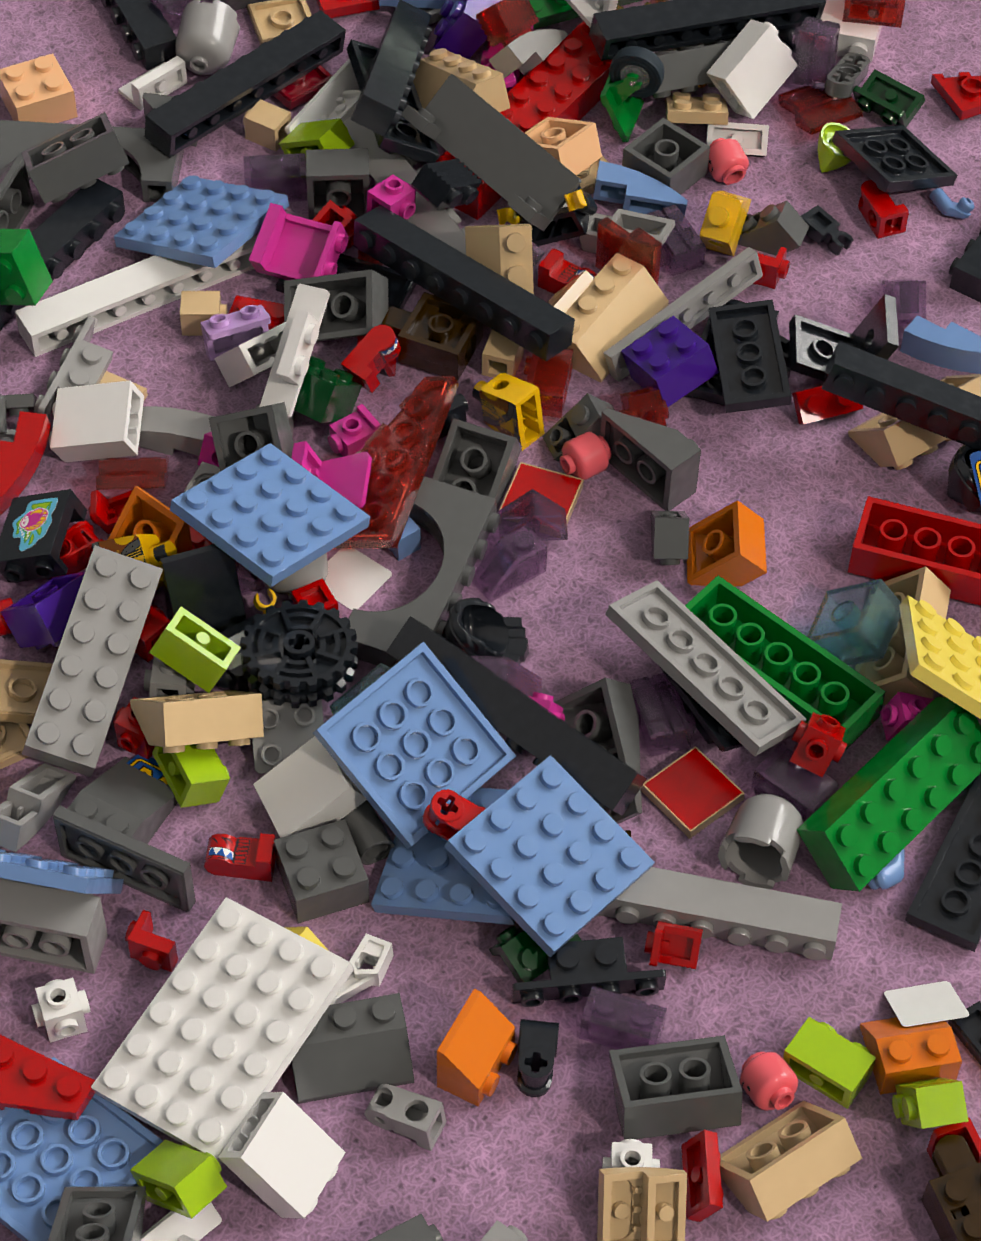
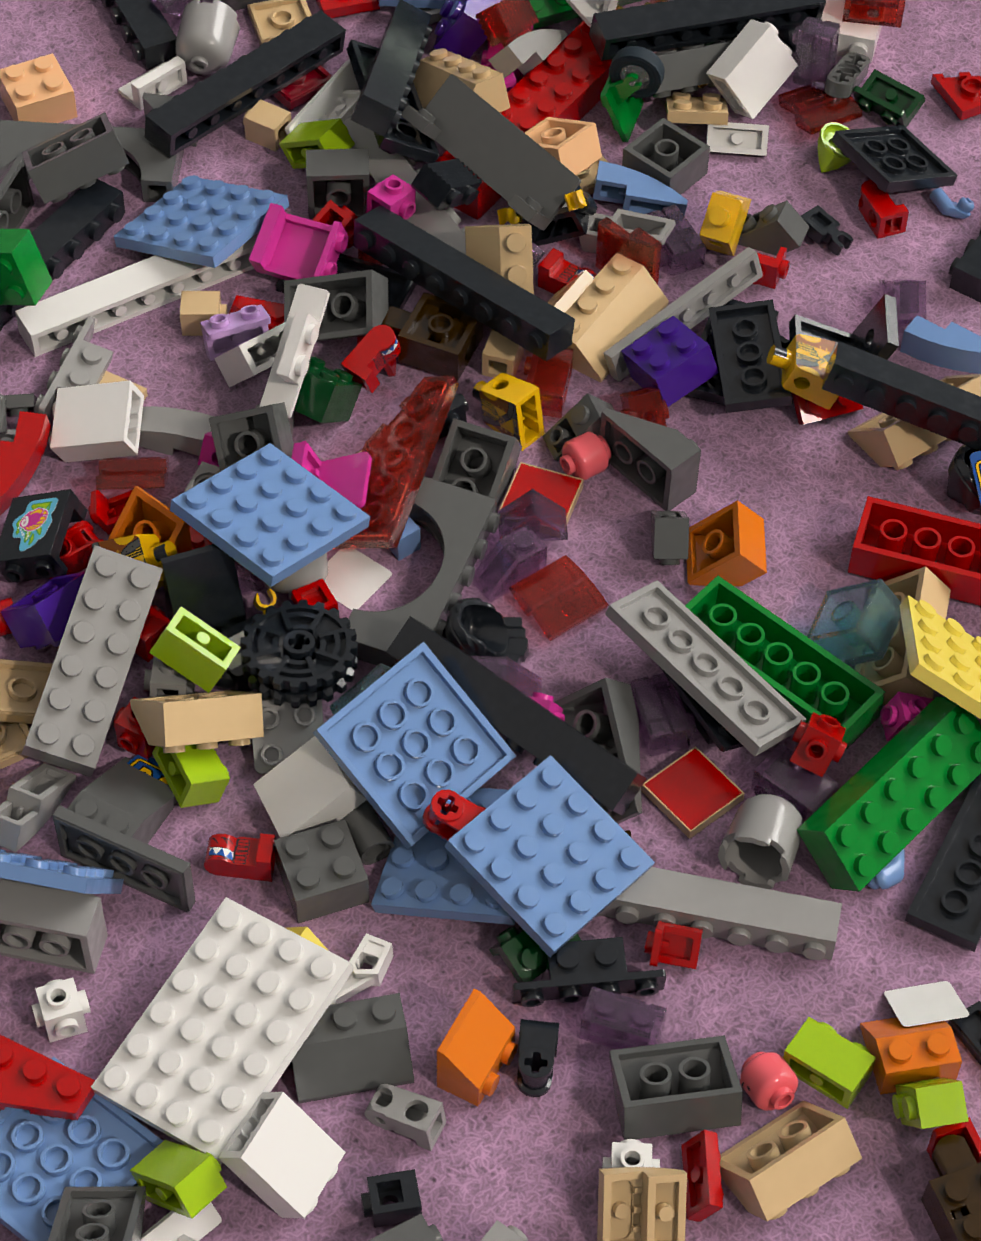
red bracket [125,910,178,972] -> none
clear purple brick [243,153,308,202] -> none
dark pink brick [328,404,381,456] -> none
coral head [708,138,749,185] -> none
none -> black brick [361,1169,422,1228]
none -> clear red slope [509,555,609,641]
none -> yellow torso [767,334,839,410]

